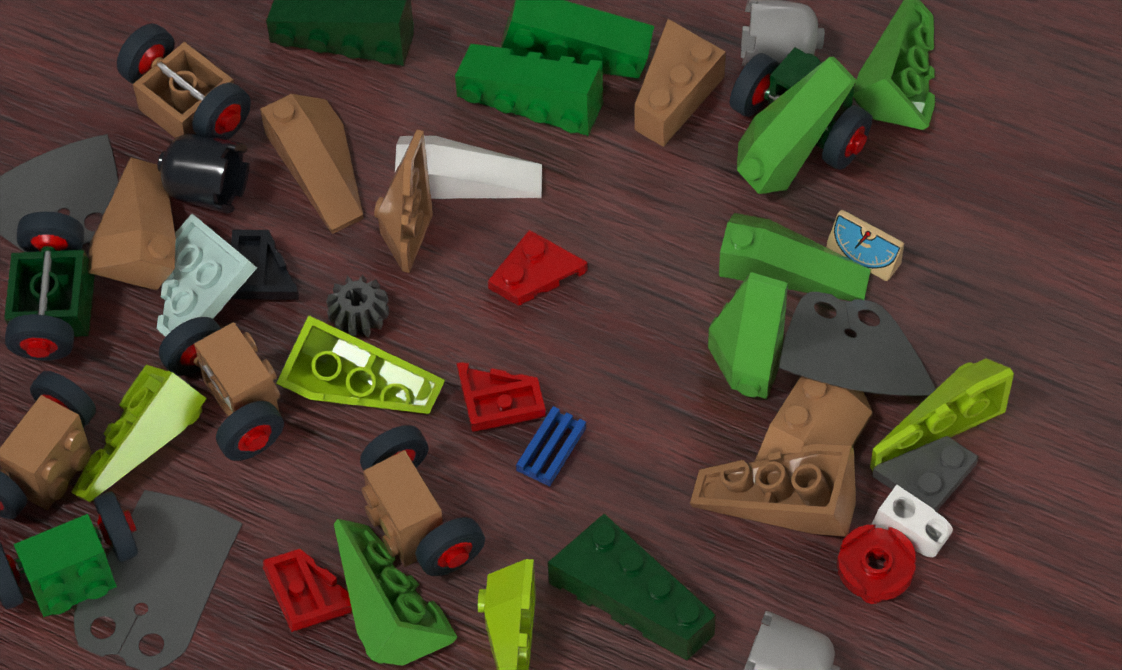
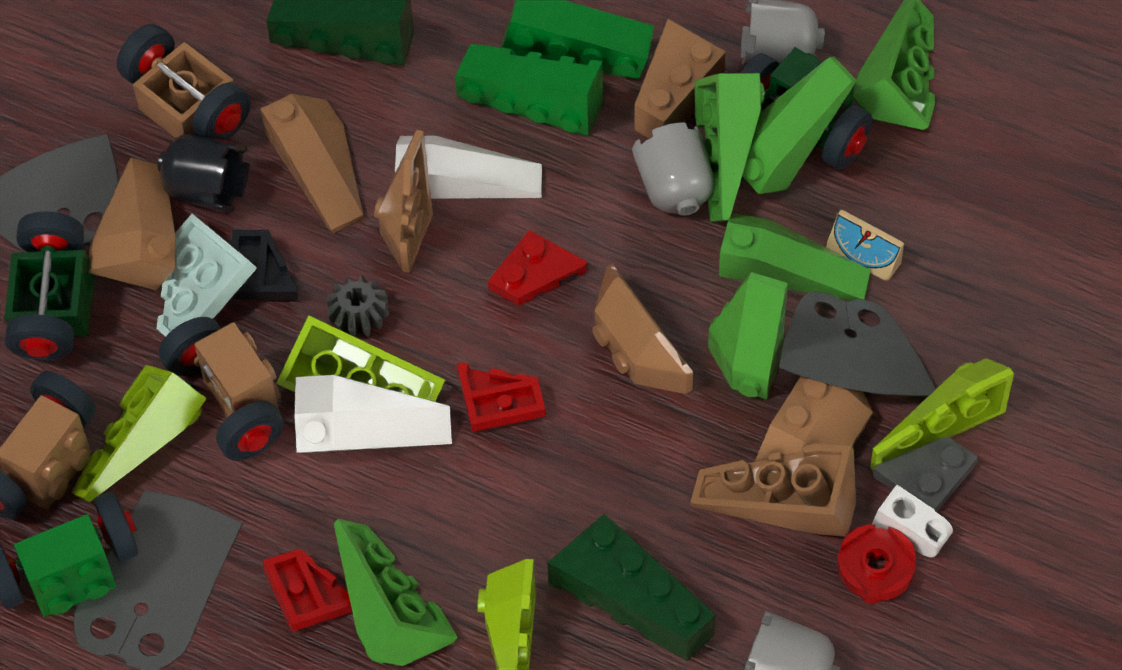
brick [360,425,485,576] -> none
blue tile [516,406,587,487] -> none
none -> white wedge [295,375,452,453]
none -> medium nougat wedge [592,264,693,394]
none -> light grey cylinder [632,122,714,216]
none -> bright green wedge [694,73,765,222]

